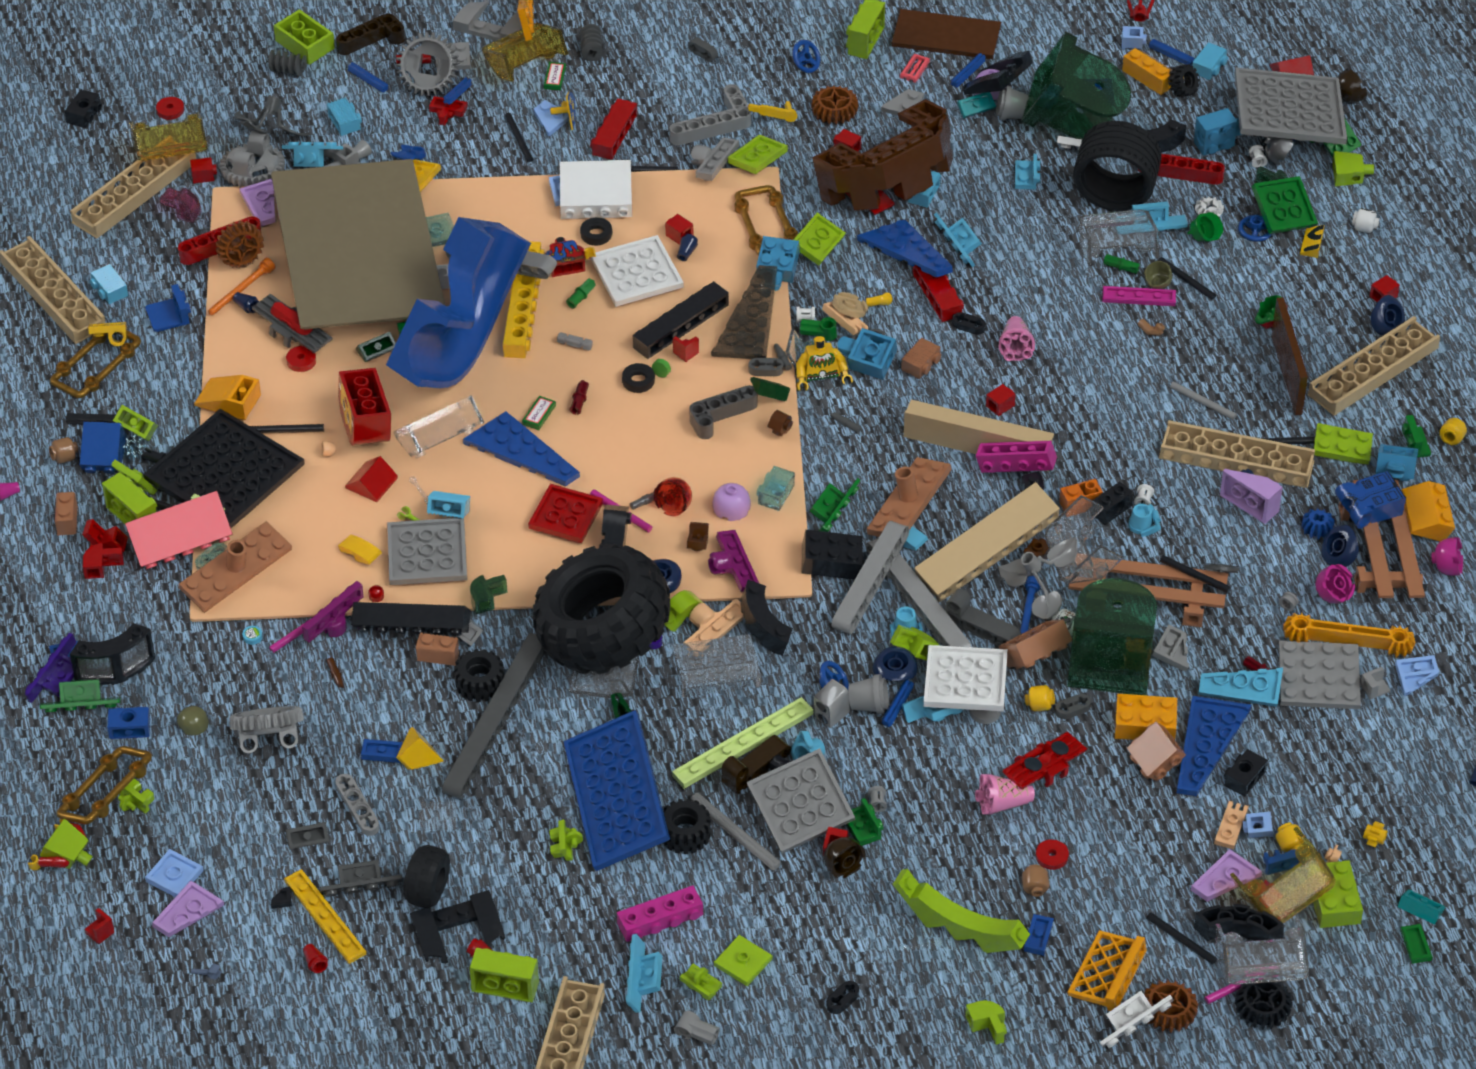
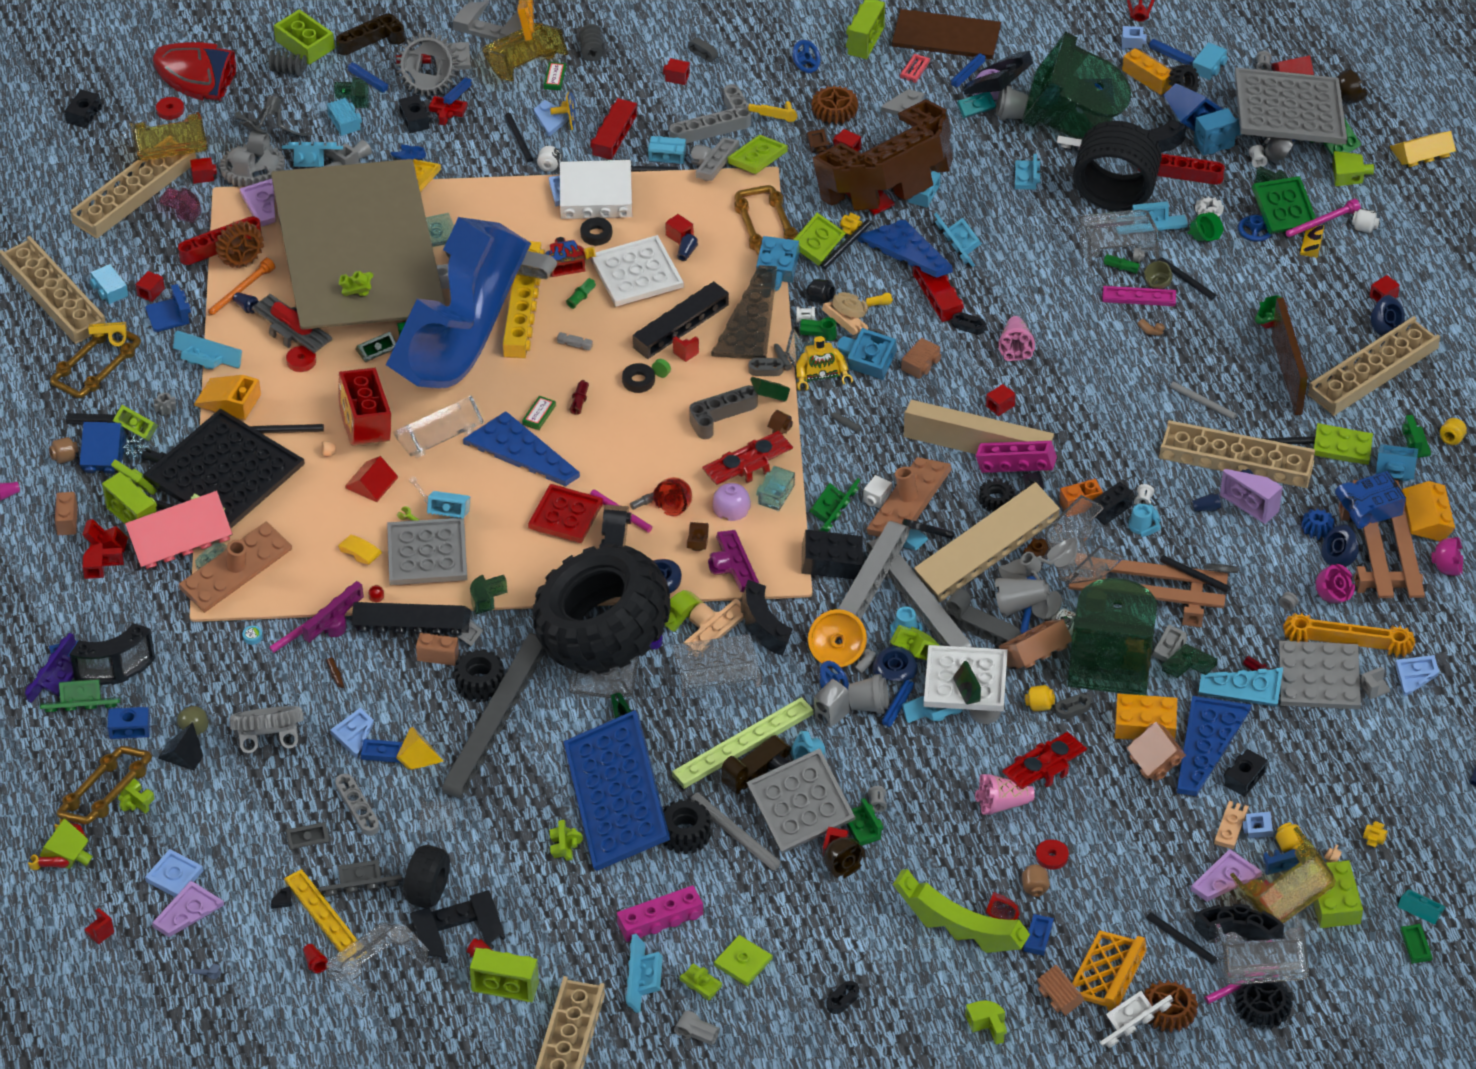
none -> red brick [135,271,165,302]
none -> red panel [153,42,237,102]
none -> light grey gear [153,393,177,415]
none -> black slope [158,722,203,771]
none -> medium azure bracket [173,331,242,369]
none -> clear windscreen [326,922,428,1011]
none -> light blue wing [330,708,374,758]
none -> clear green brick [334,77,370,108]
none -> lime hips [338,271,374,296]
none -> black brick [398,95,431,134]
none -> white head [537,146,561,172]
none -> medium azure brick [648,136,686,164]
none -> red brick [663,58,690,85]
none -> red piece [702,431,793,485]
none -> reddish brown bracket [806,129,830,154]
none -> black head [807,279,835,303]
none -> light orange dish [808,609,867,668]
none -> black bar [820,219,872,270]
none -> yellow gear [840,212,862,235]
none -> light grey arm [855,649,876,674]
none -> white brick [863,475,892,509]
none -> black piece [902,518,955,539]
none -> dark green slope [953,661,981,705]
none -> black tyre [979,478,1014,512]
none -> rock [985,892,1020,920]
none -> light grey cone [995,578,1051,617]
none -> nougat brick [1037,965,1085,1016]
none -> light grey plate [1133,246,1145,263]
none -> clear green plate [1162,644,1218,678]
none -> blue slope [1164,83,1223,131]
none -> dark blue cone [1192,493,1221,512]
none -> light grey bush [1256,51,1271,71]
none -> dark pink piece [1286,198,1361,237]
none -> yellow slope [1390,131,1456,167]

